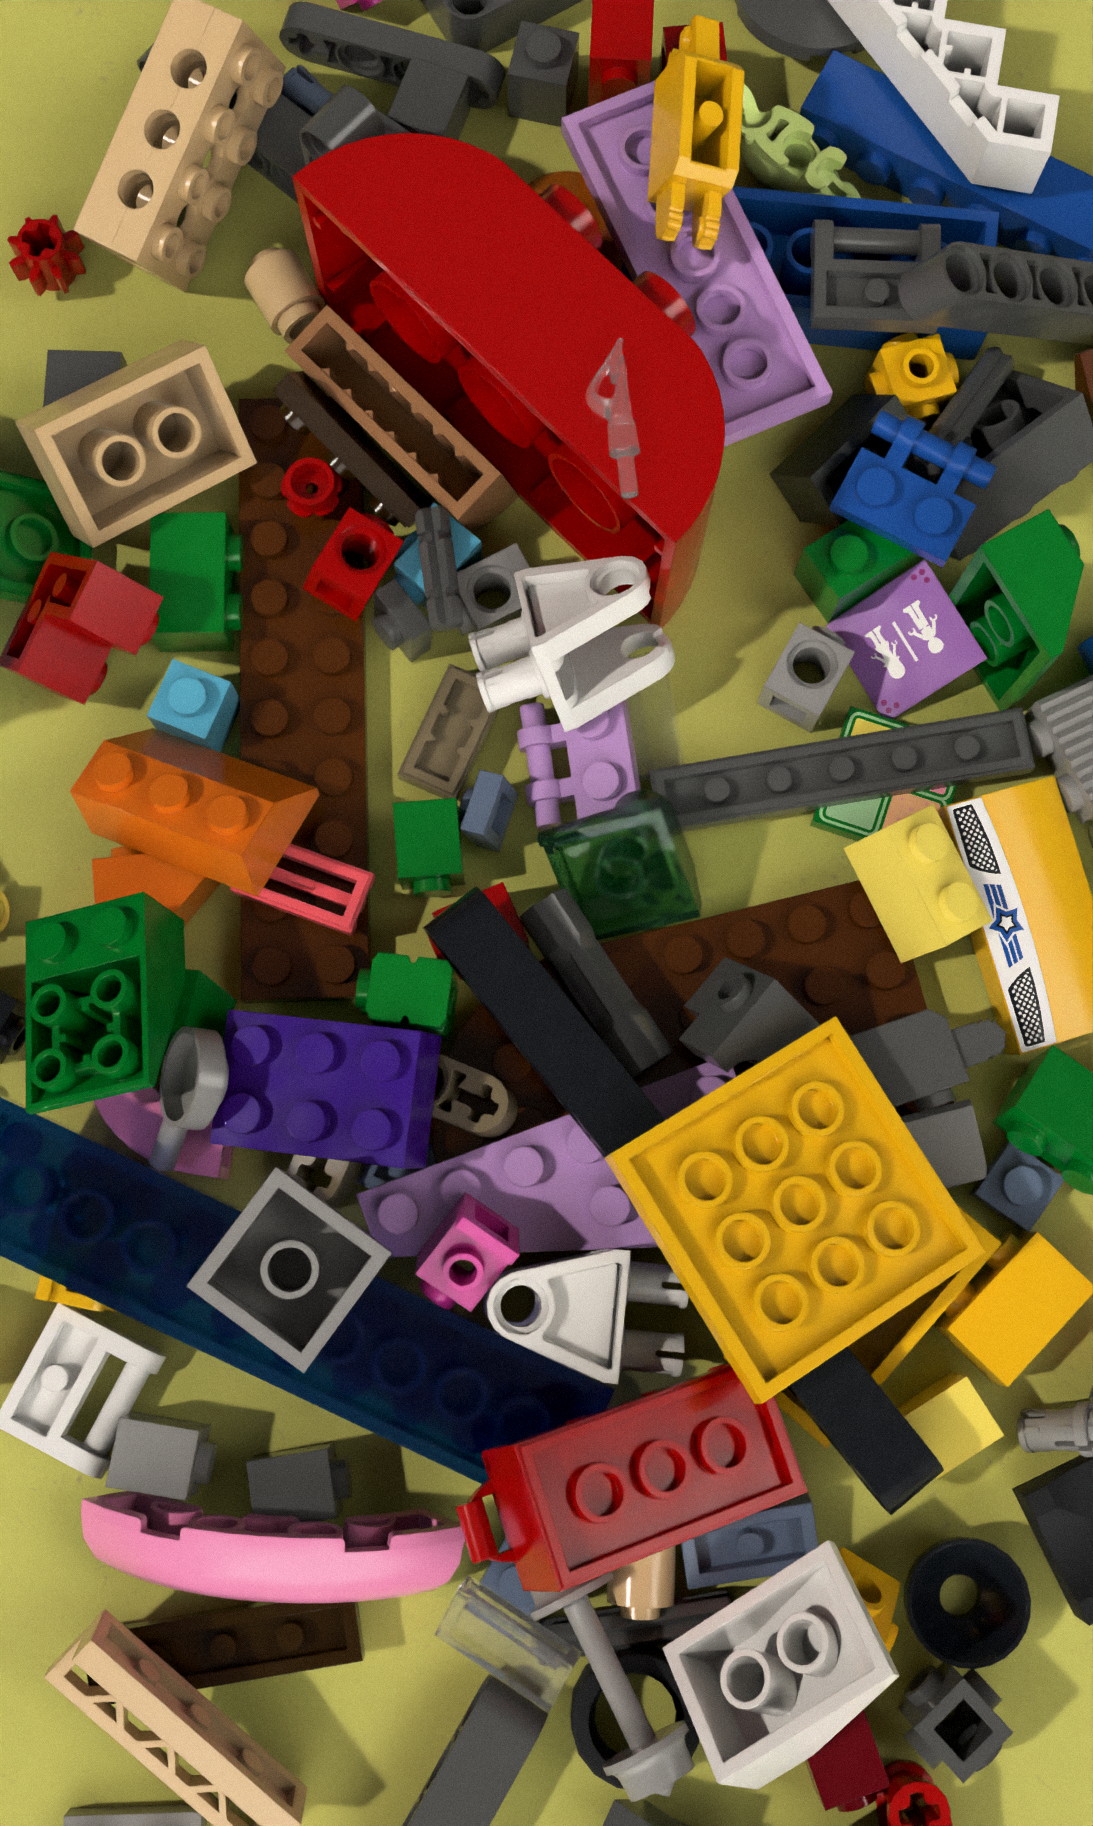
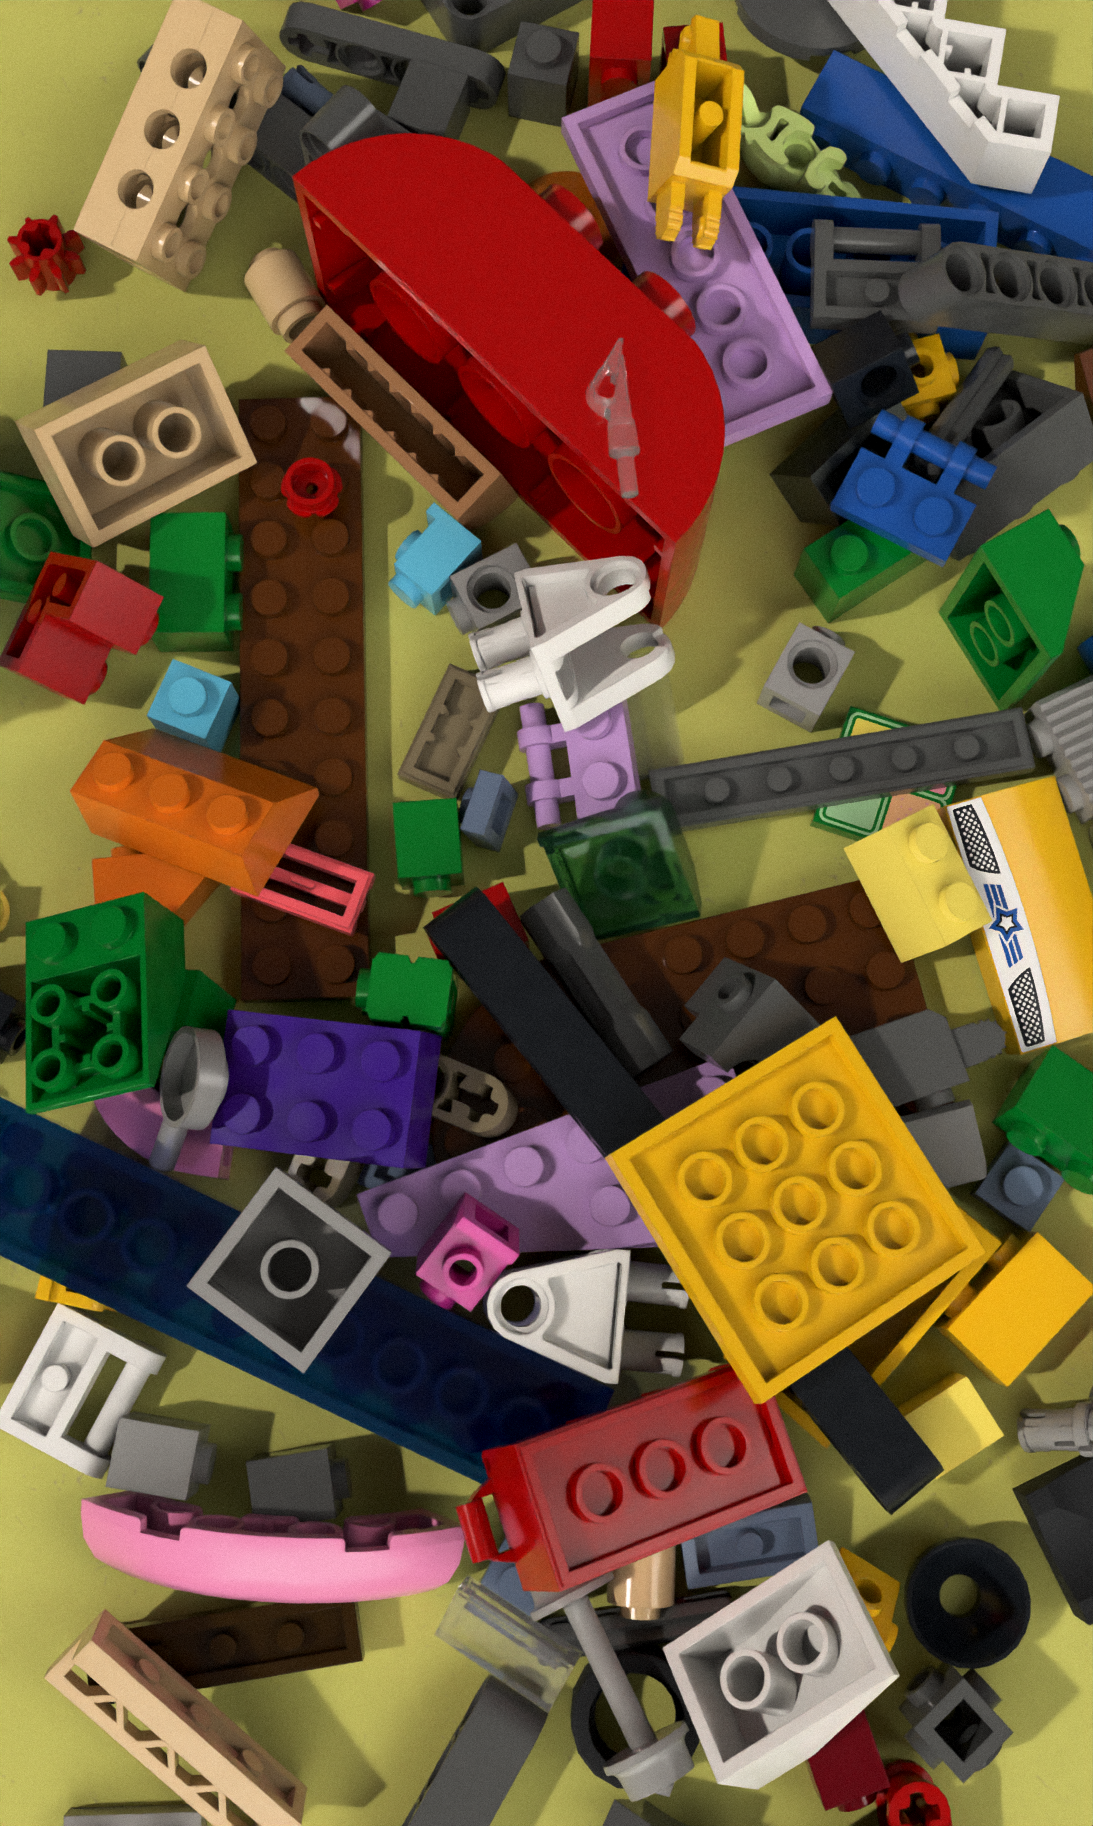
dark brown tile [274,371,432,528] -> none
red brick [302,507,404,622] -> none
dark grey plate [372,578,432,662] -> none
dark grey axle [415,506,464,632] -> none
medium lavender sticker [826,559,987,719] -> none
none -> black brick [811,310,920,429]

